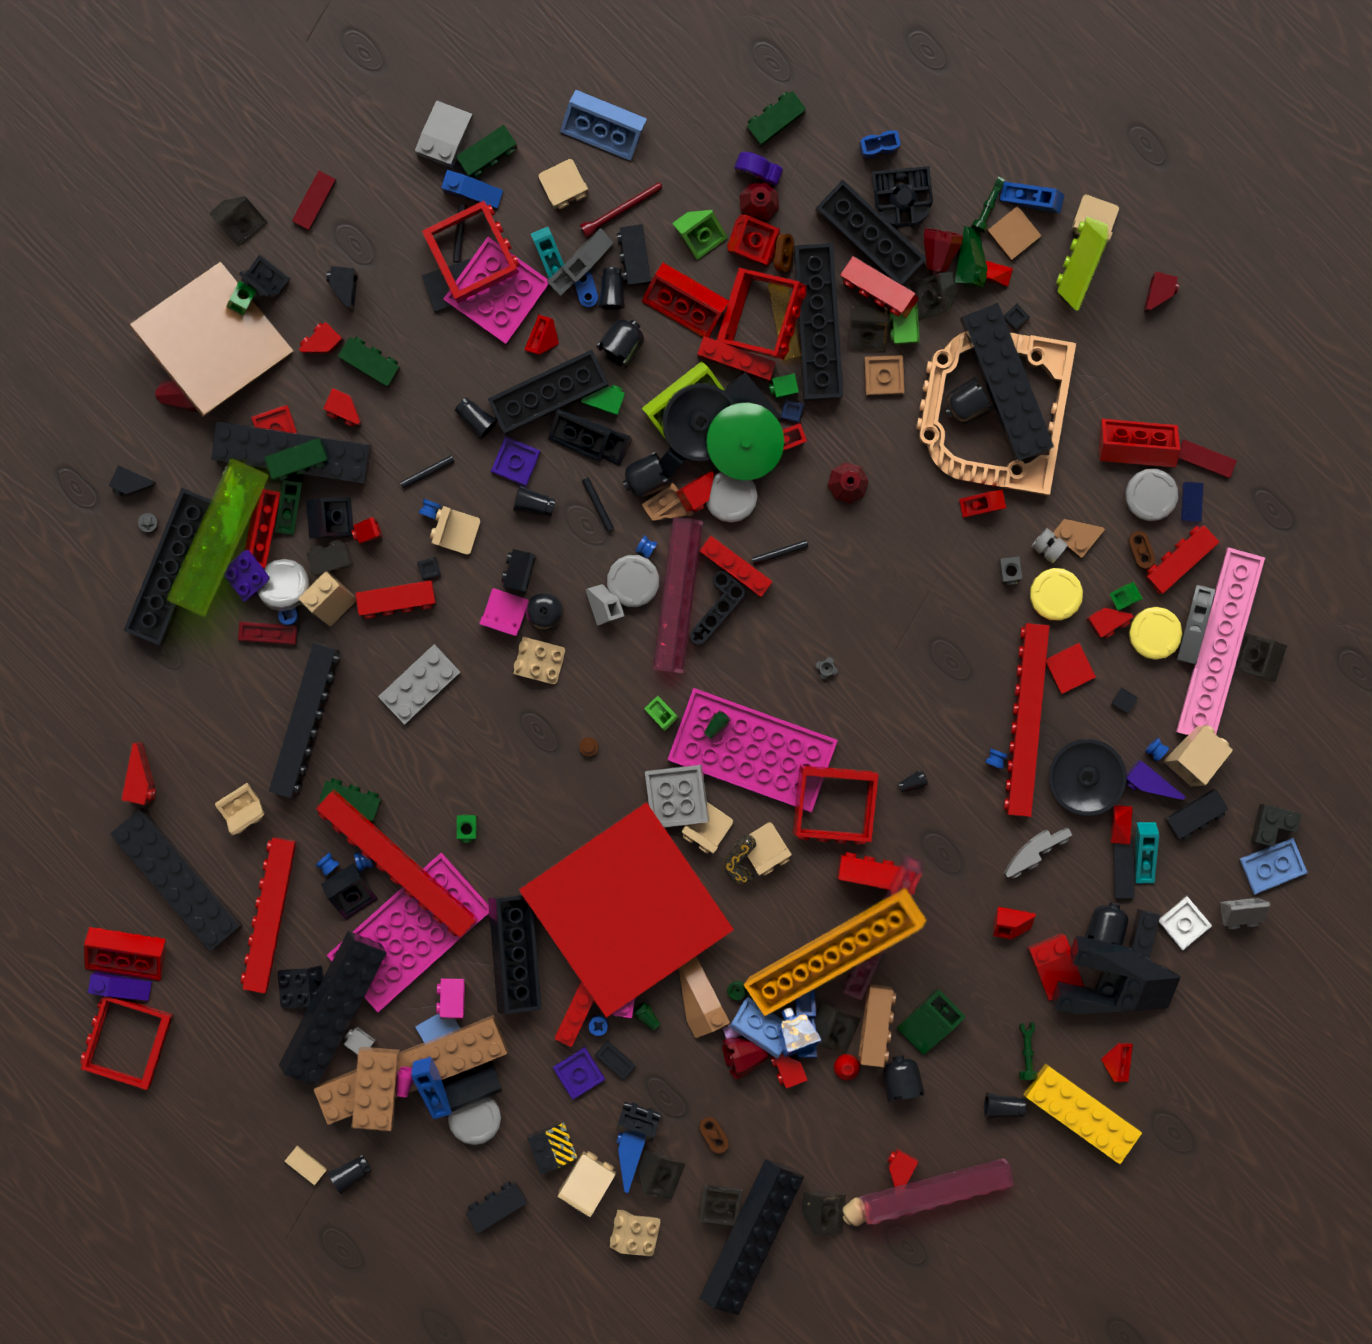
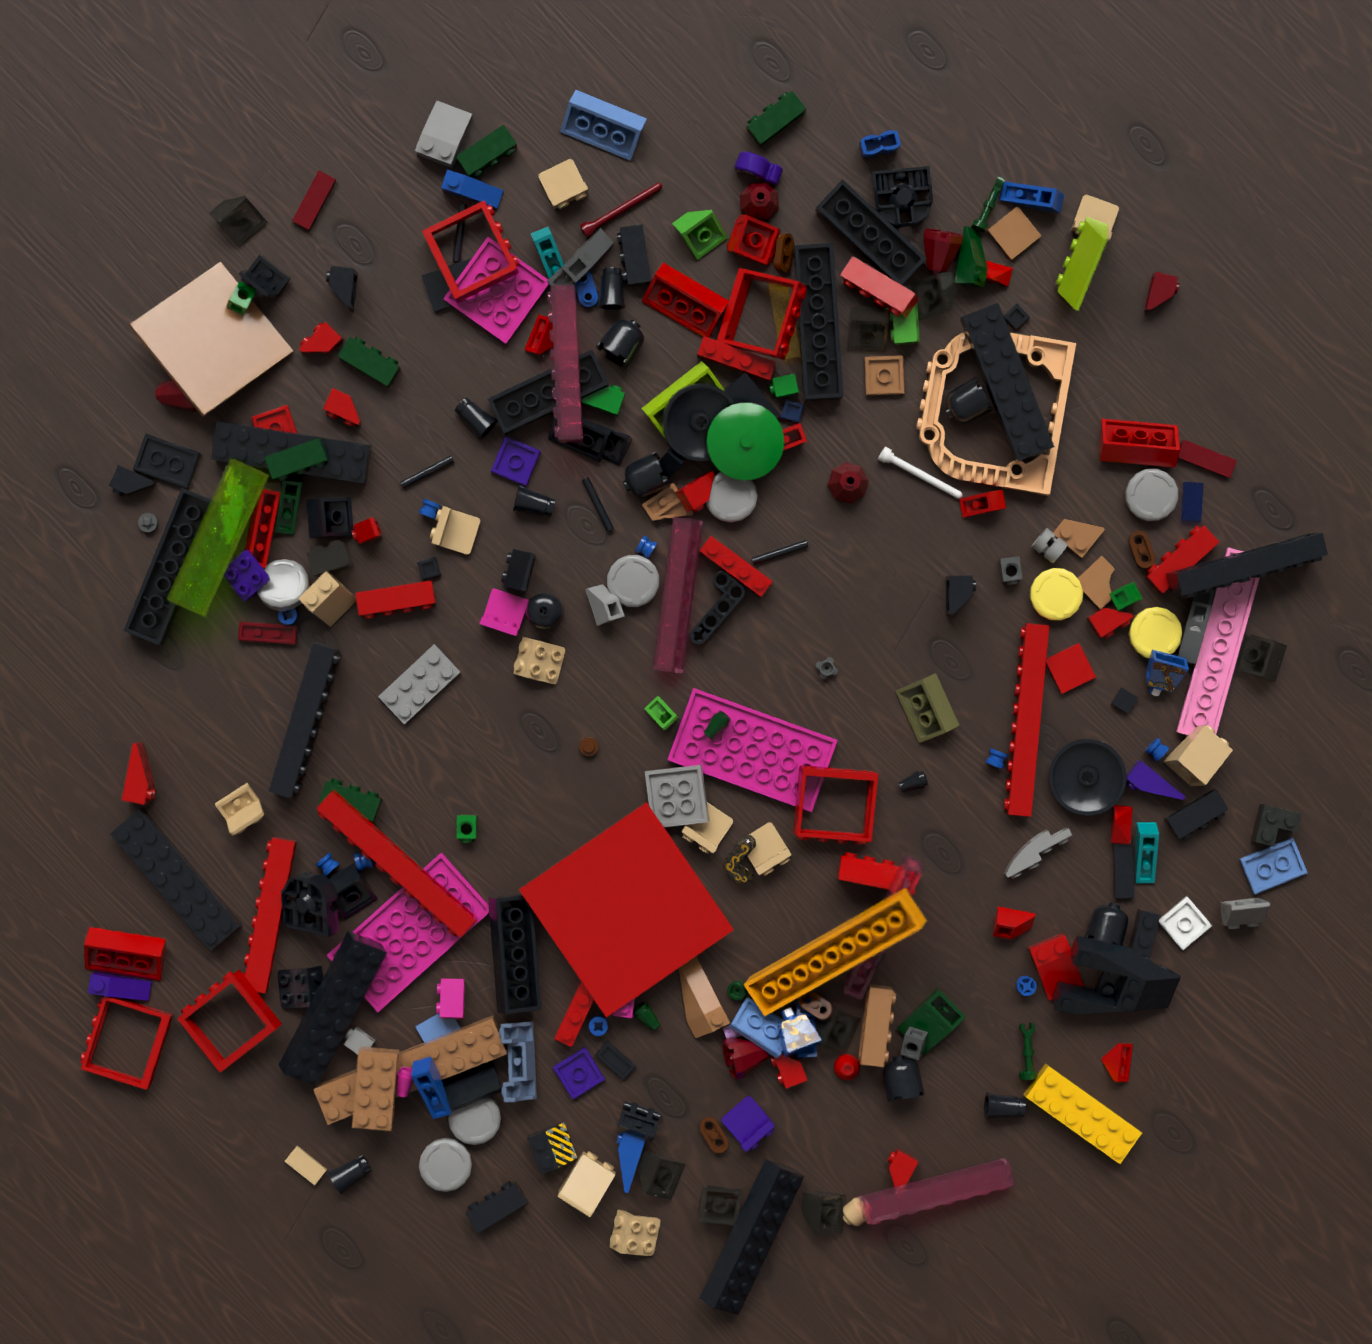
none -> black tile [133,433,201,489]
none -> red window [177,970,282,1072]
none -> black connector [281,871,339,937]
none -> light grey piece [419,1138,472,1192]
none -> sand blue bracket [499,1021,537,1102]
none -> clear pink brick [548,285,583,443]
none -> dark purple bracket [722,1096,775,1151]
none -> reddish brown plate [798,990,833,1020]
none -> white piece [878,446,962,499]
none -> olive slope [896,673,960,743]
none -> dark grey brick [900,1027,928,1060]
none -> black slope [946,576,976,615]
none -> blue wheel [1016,976,1036,996]
none -> medium nougat tile [1077,555,1115,610]
none -> torso [1146,649,1189,696]
none -> black brick [1166,532,1328,598]

